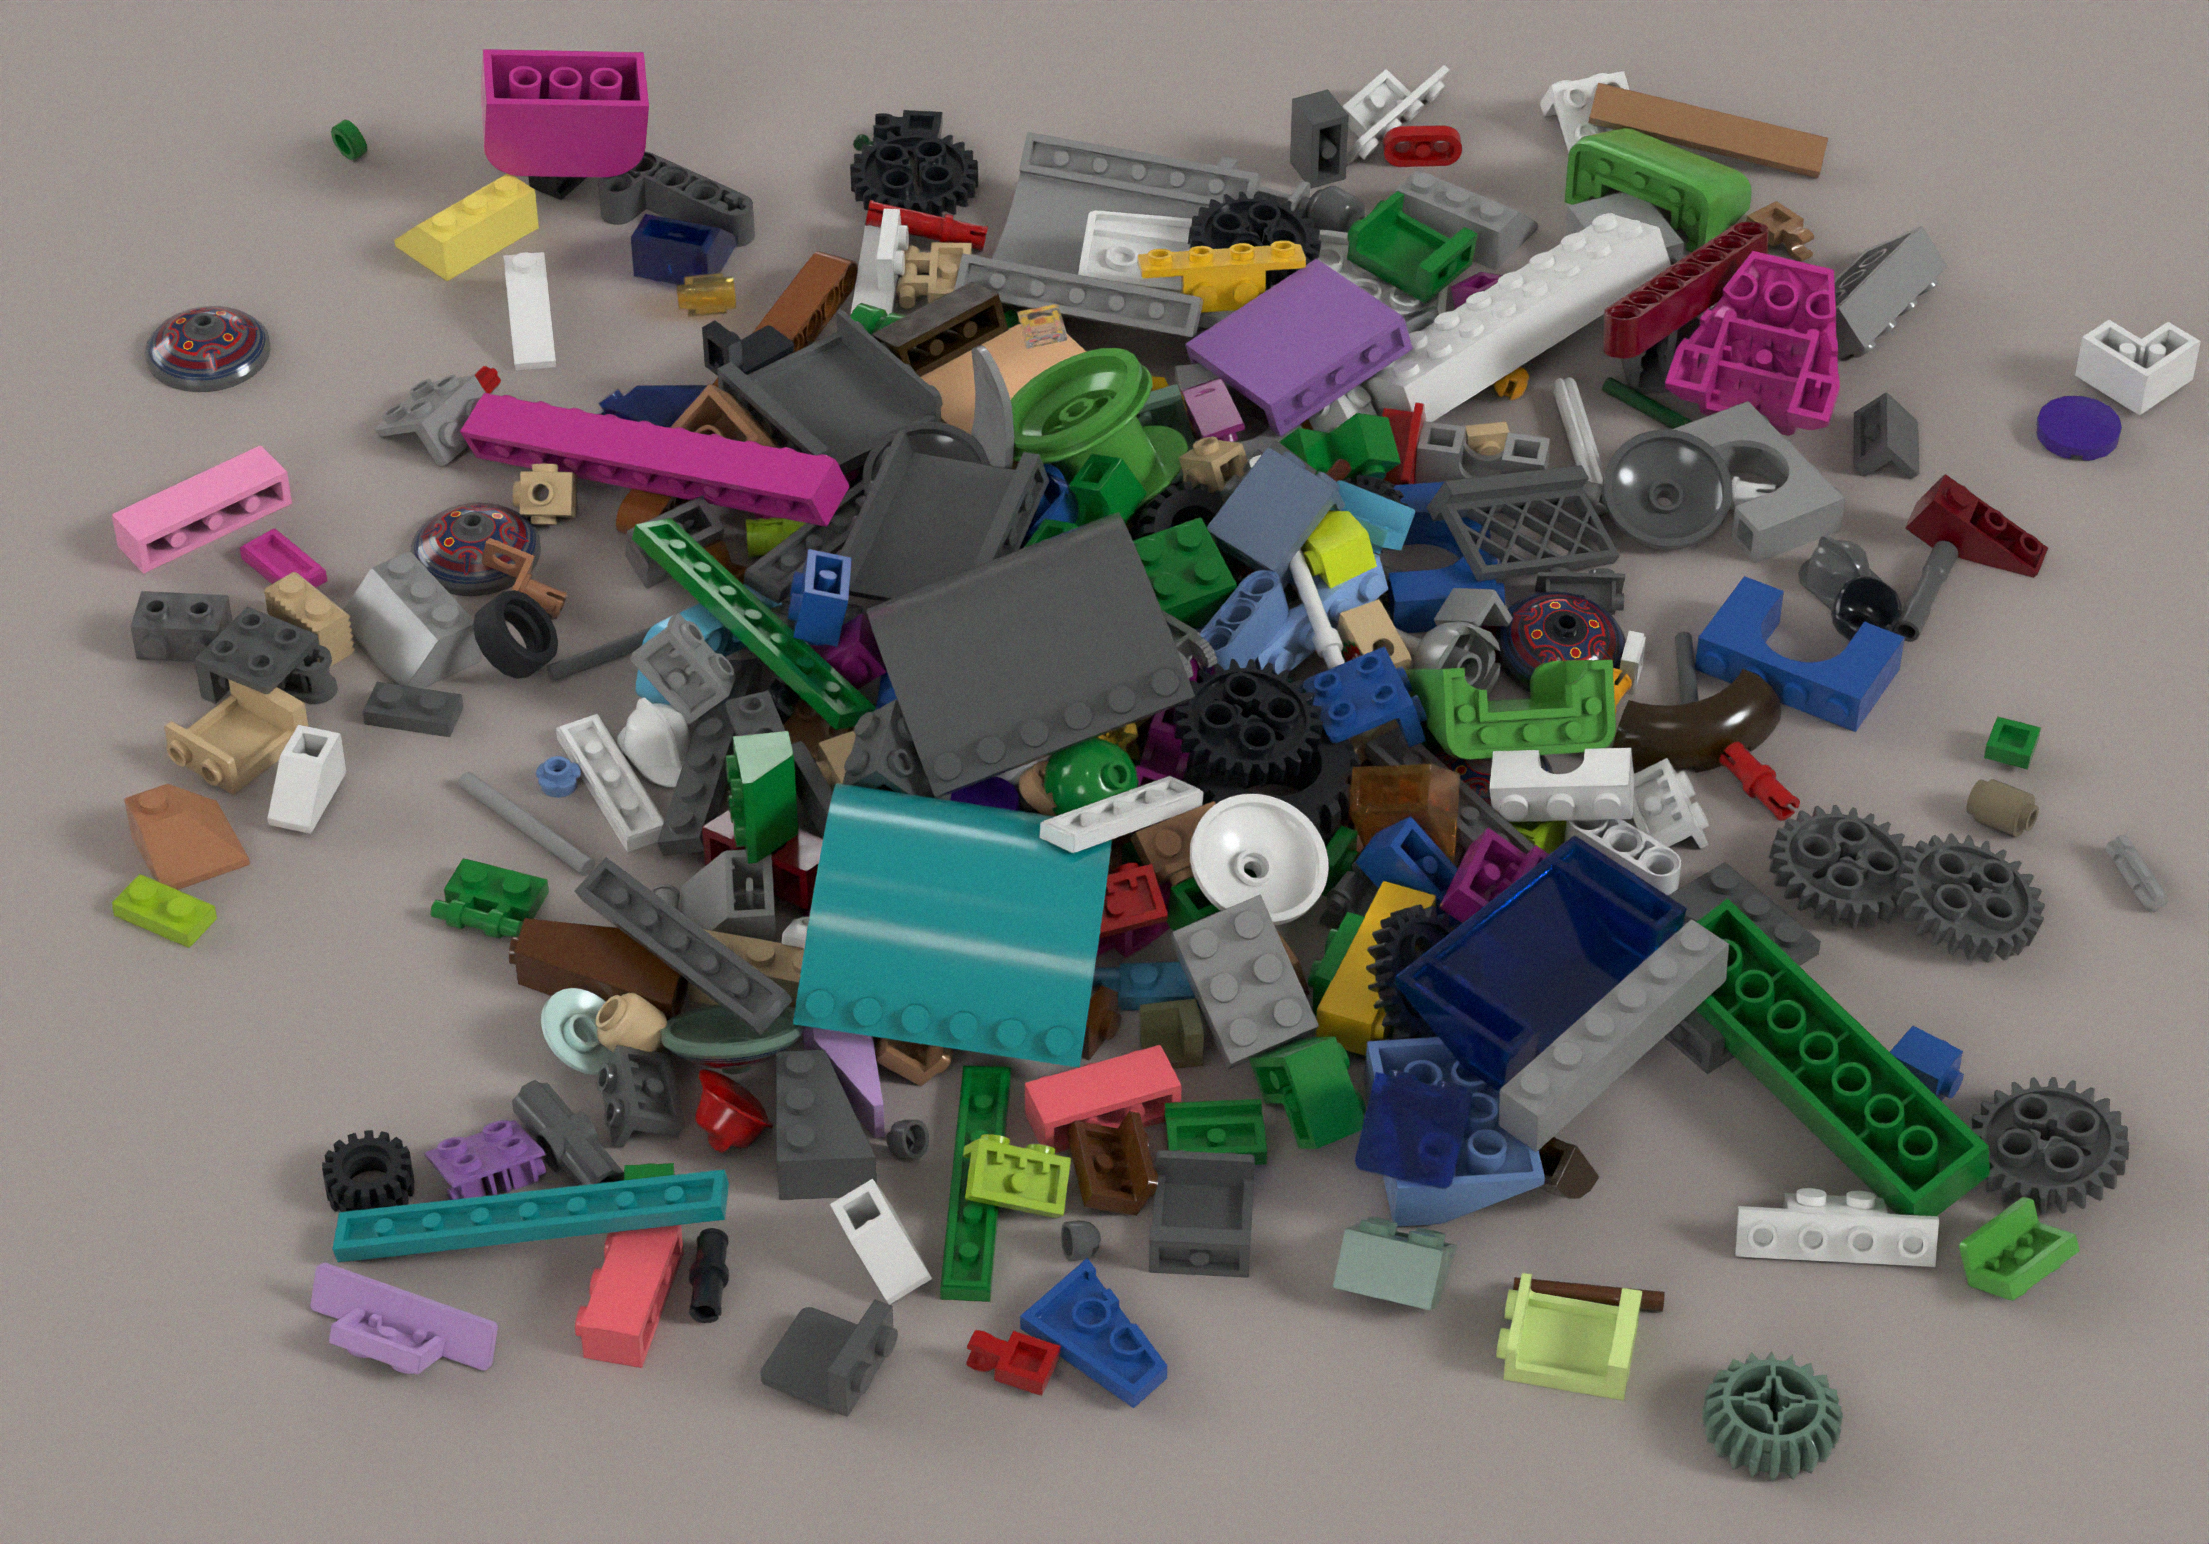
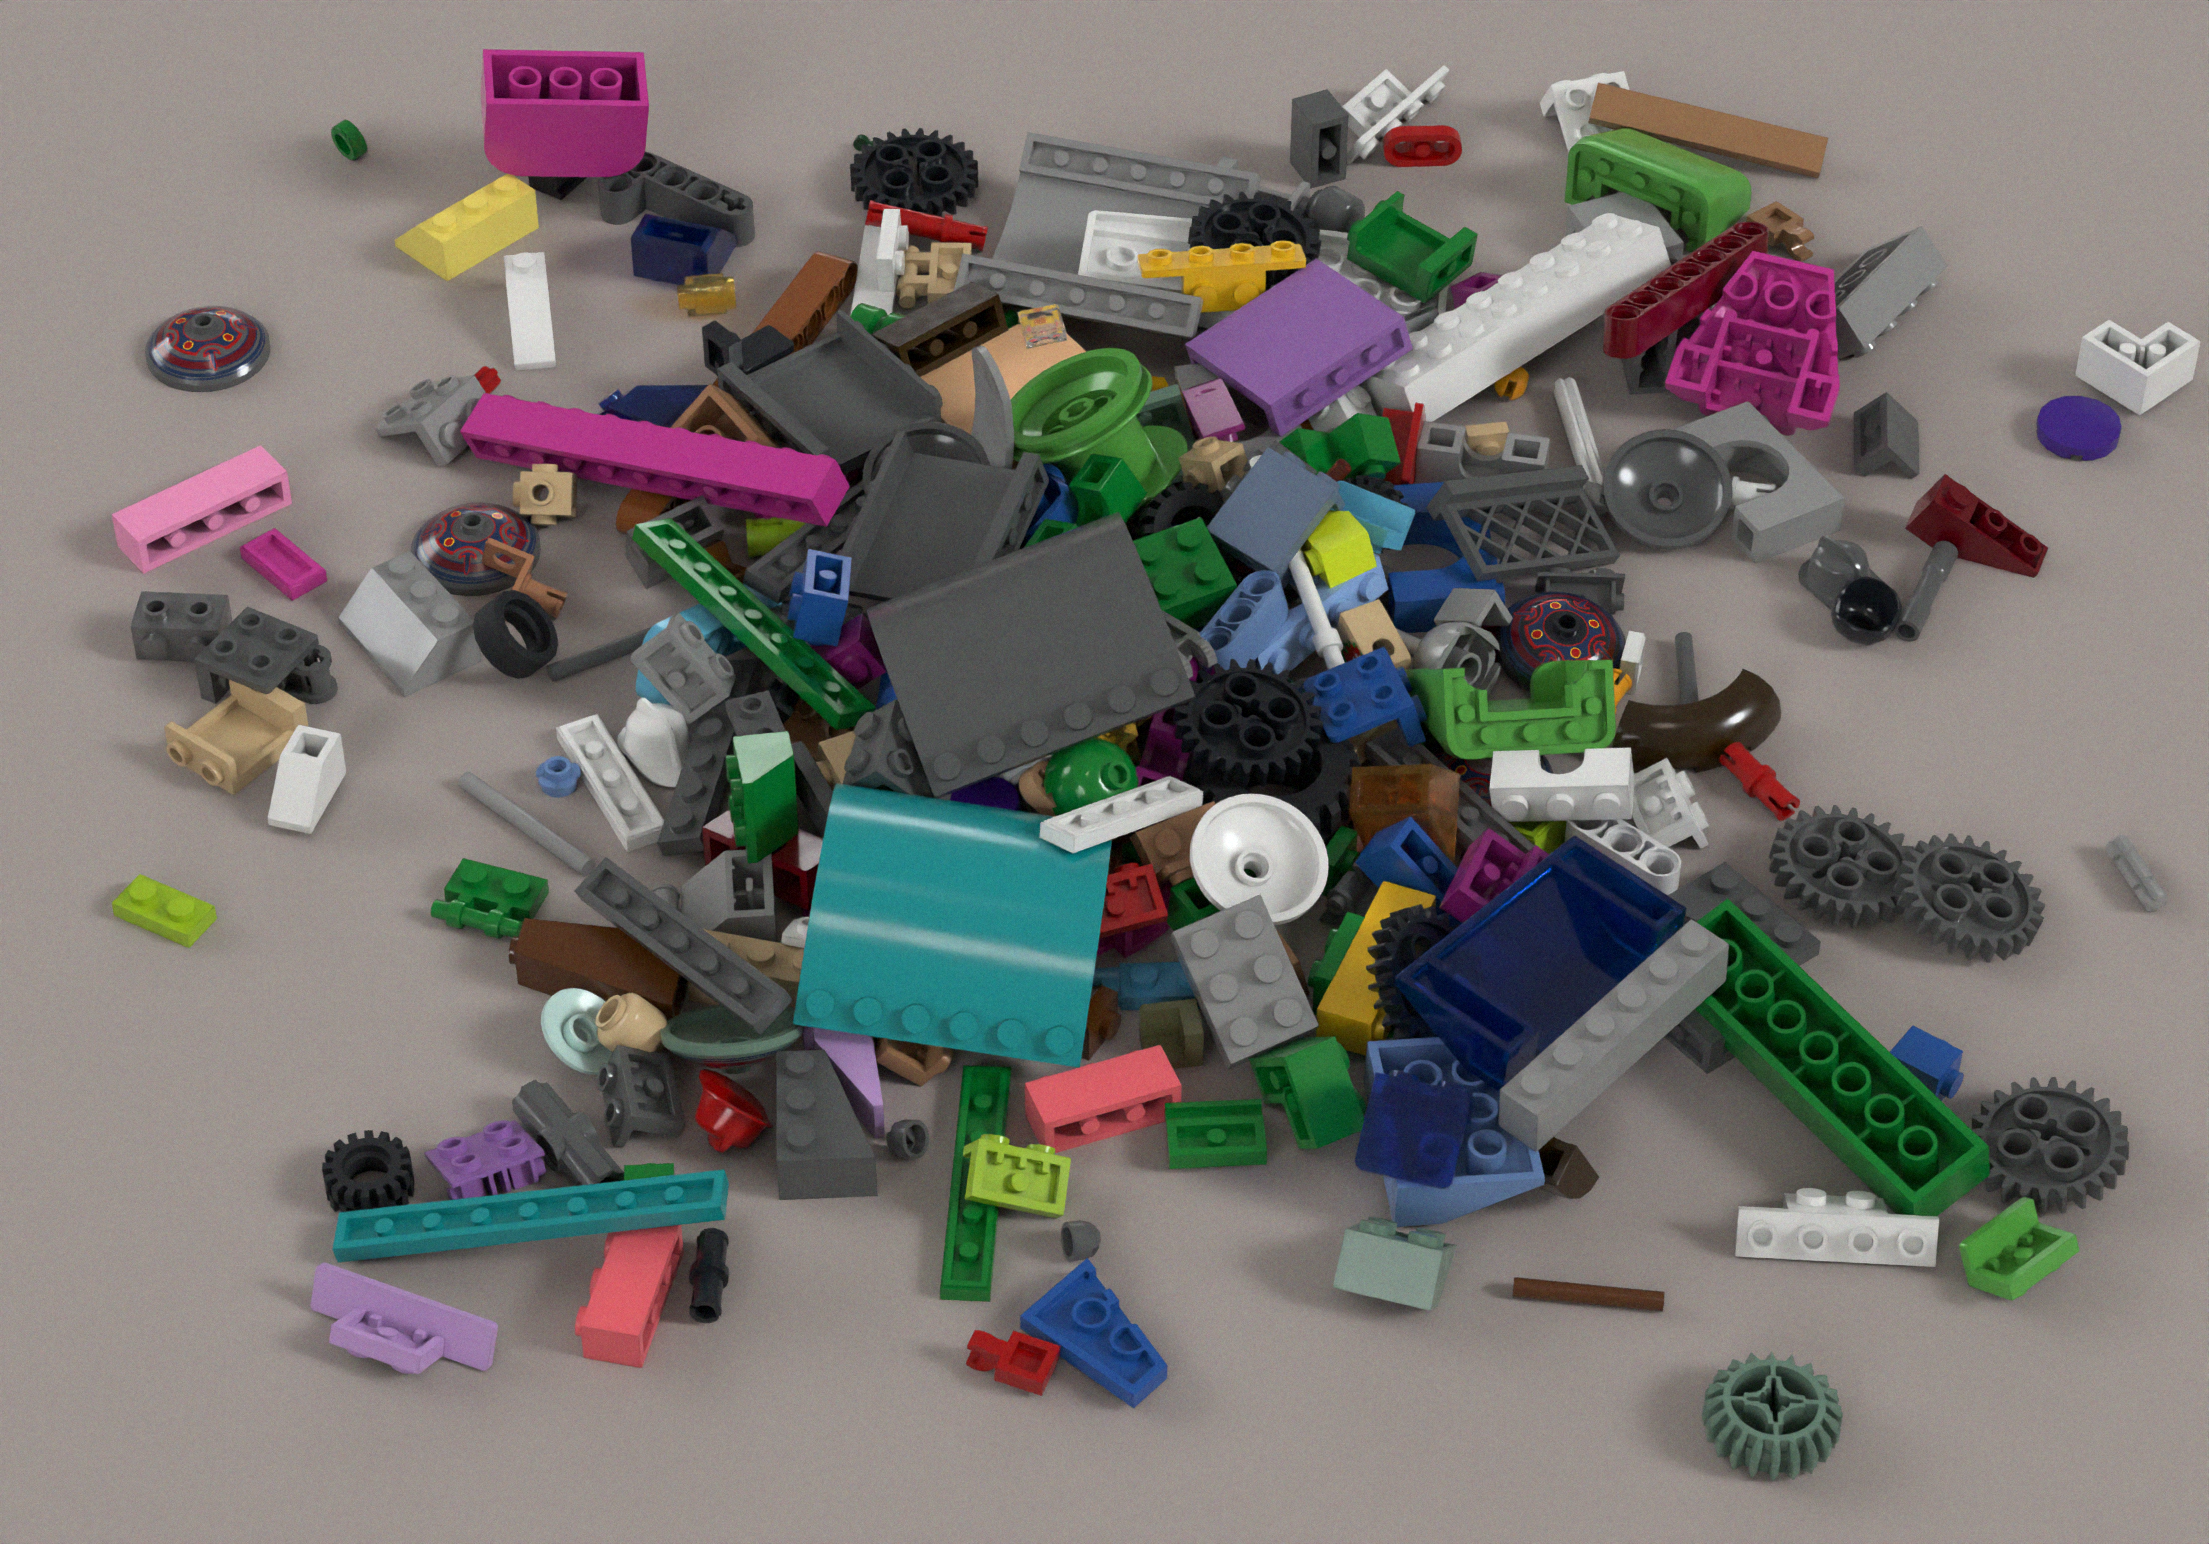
nougat slope [124,783,250,890] -> none
tan brick [264,572,355,667] -> none
dark grey plate [363,682,463,737] -> none
dark grey bracket [760,1299,898,1417] -> none
white slope [830,1179,932,1305] -> none
black plate [873,110,943,141] -> none
reddish brown bracket [1067,1111,1158,1216] -> none
dark grey panel [1149,1150,1255,1278] -> none
light grey slope [1396,170,1538,270] -> none
yellowish green panel [1496,1273,1642,1401] -> none
dark green bar [1602,377,1693,429] -> none
blue arch [1695,576,1905,732] -> none
dark tan brick [1966,779,2039,837] -> none
green plate [1984,716,2041,770] -> none

